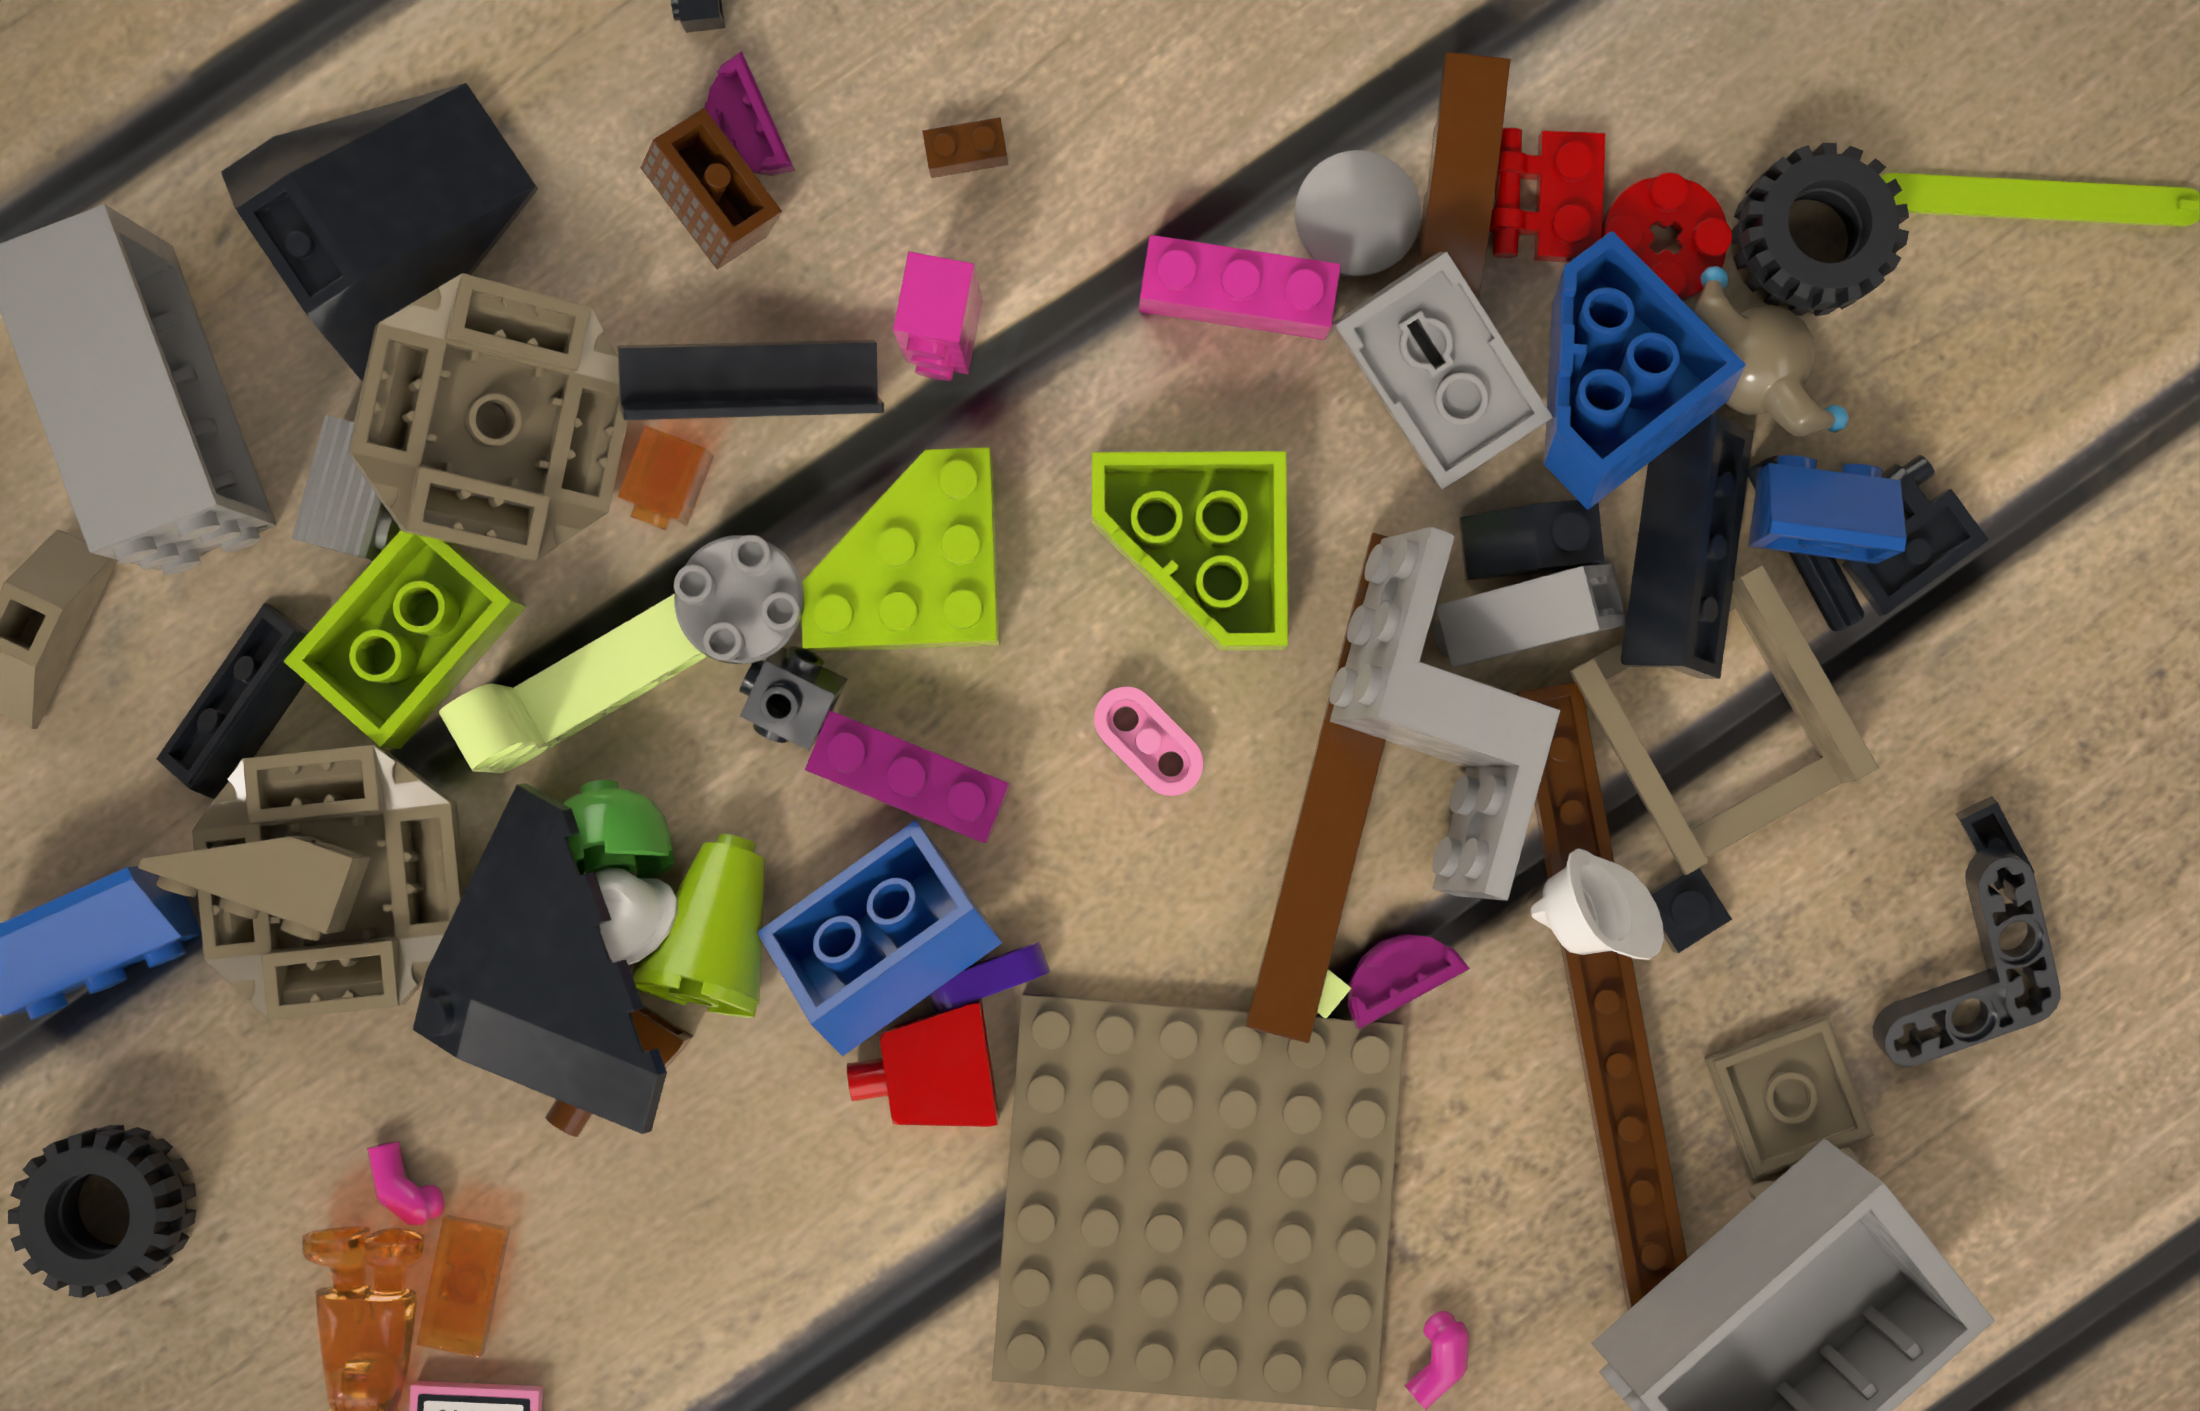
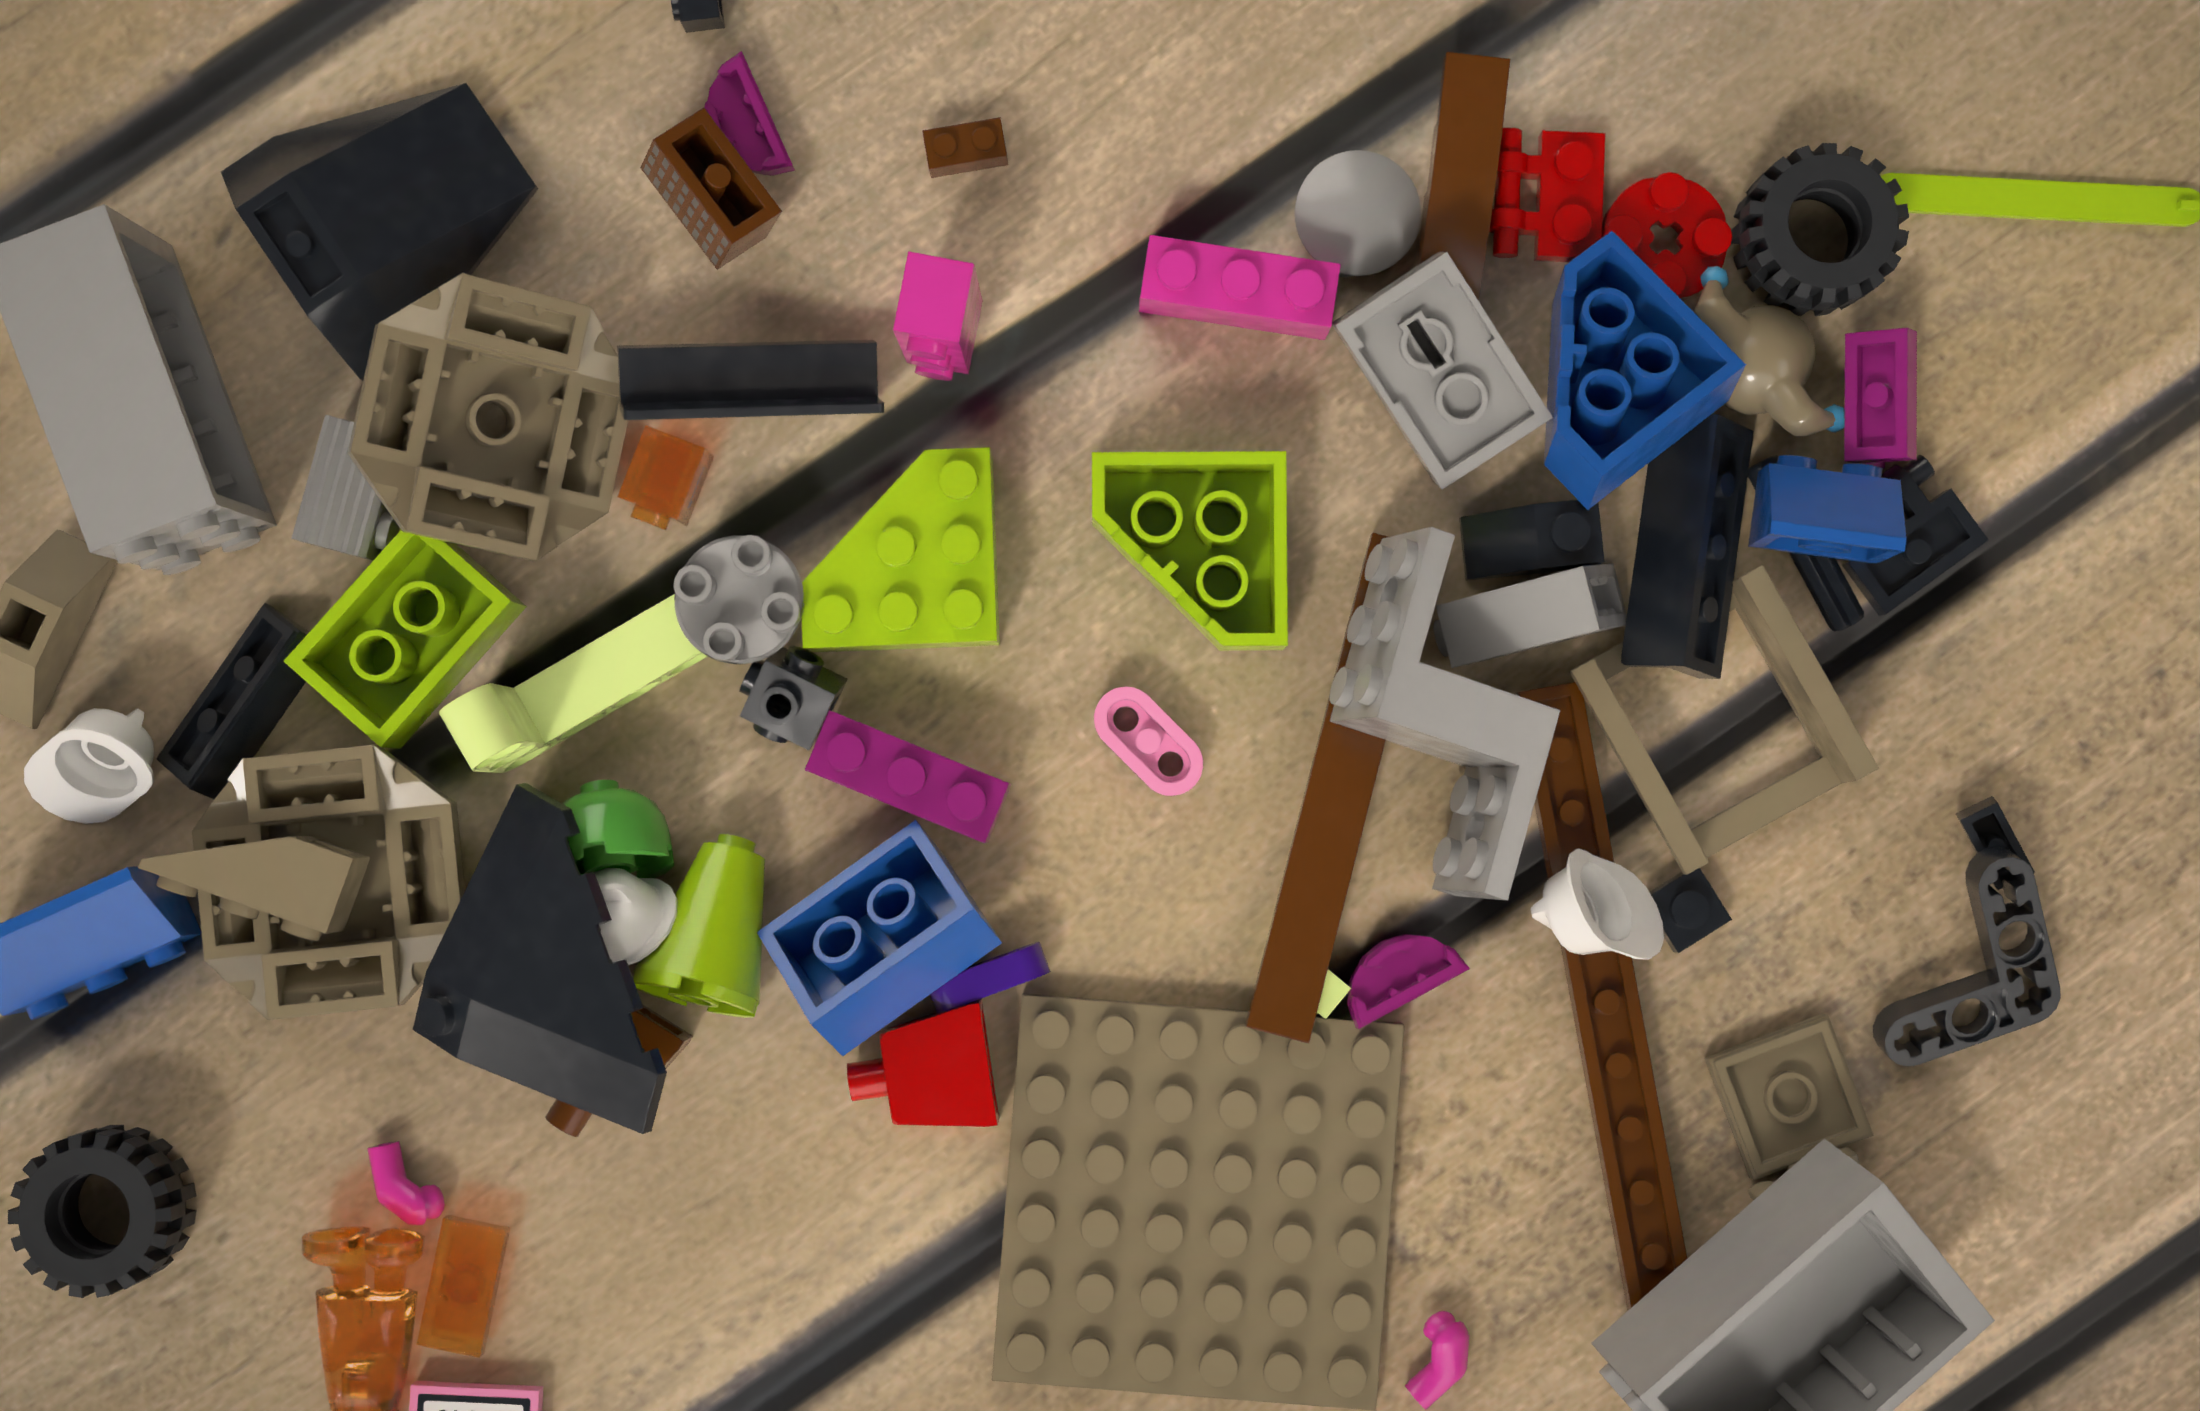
none -> white piece [24,708,154,824]
none -> magenta panel [1844,328,1917,469]

